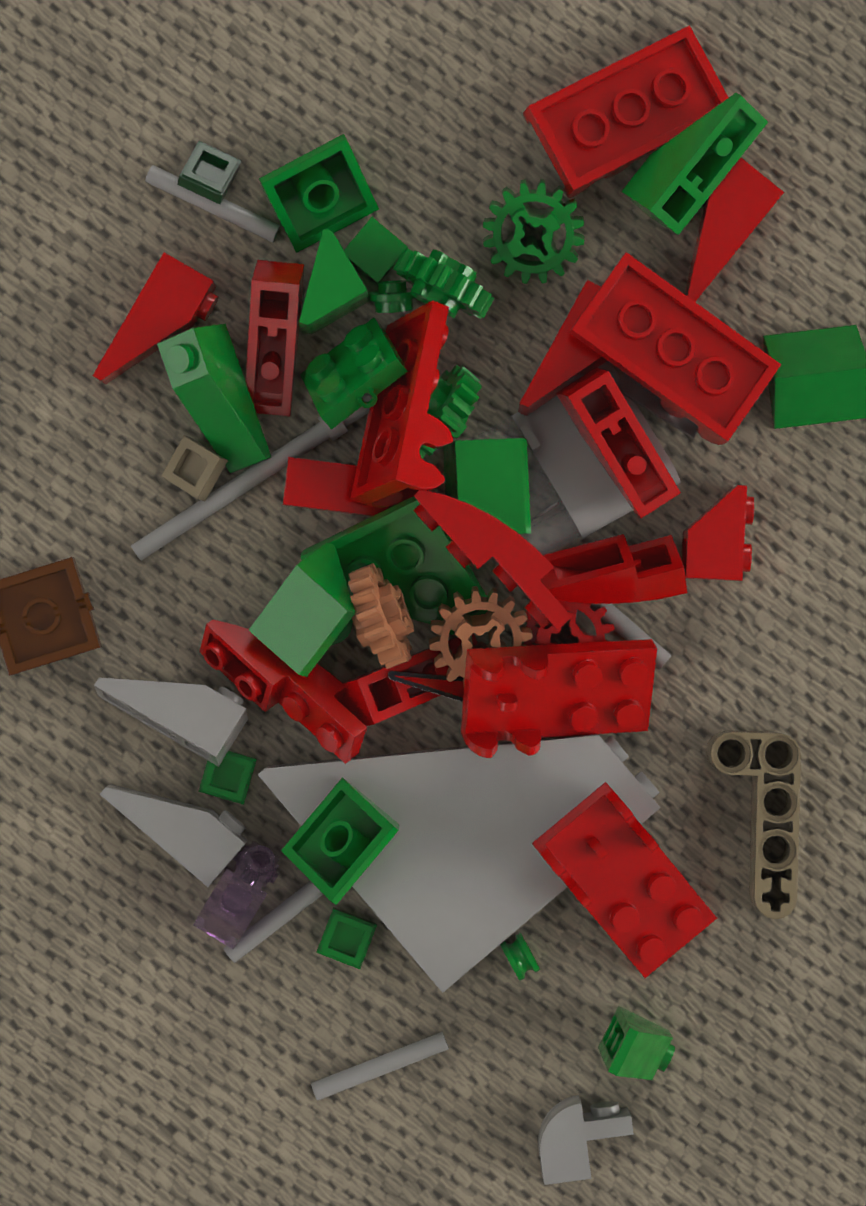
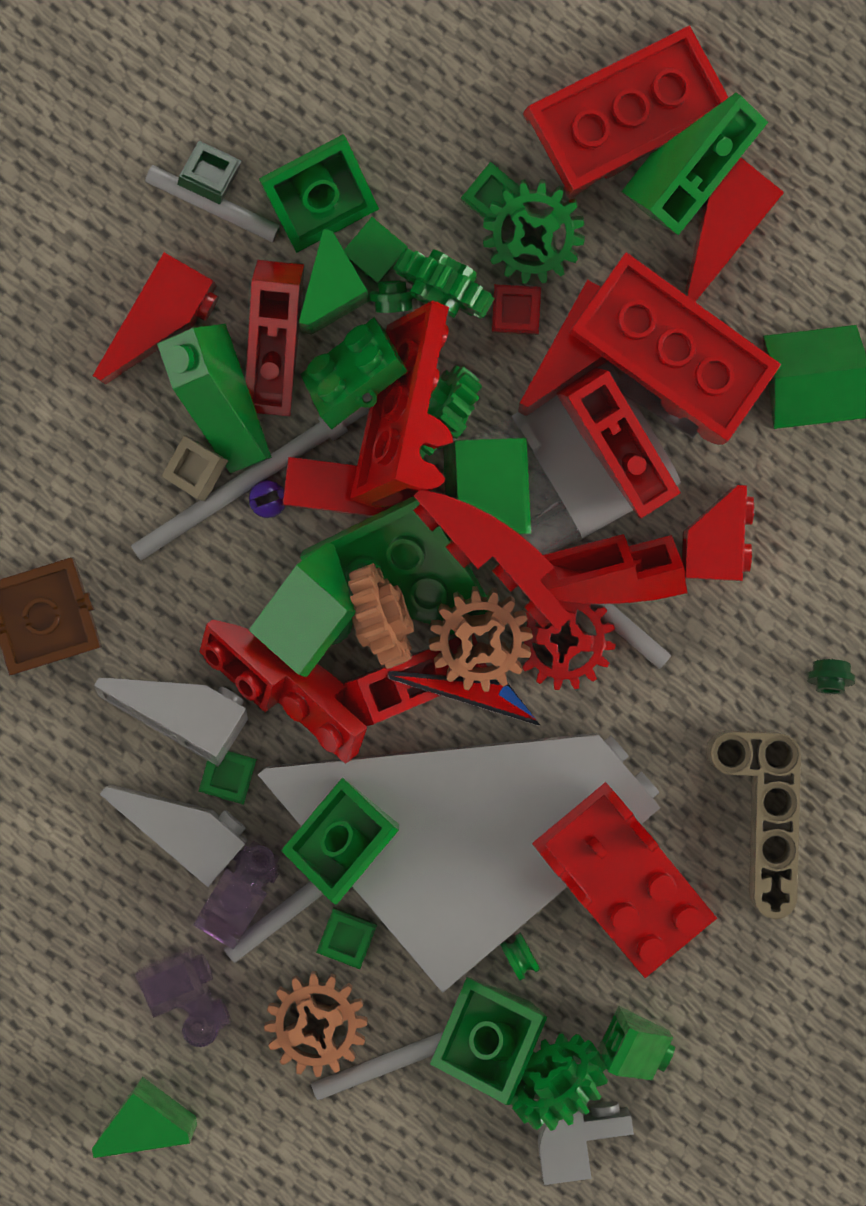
red hinge [461,639,657,758] -> none
none -> green slope [92,1077,197,1158]
none -> clear purple brick [135,946,232,1047]
none -> dark purple hinge [249,480,285,518]
none -> nougat gear [264,971,368,1077]
none -> green slope [430,977,547,1105]
none -> green tile [460,162,520,219]
none -> red tile [492,284,541,335]
none -> green gear [511,1034,608,1131]
none -> dark green plate [807,659,855,694]

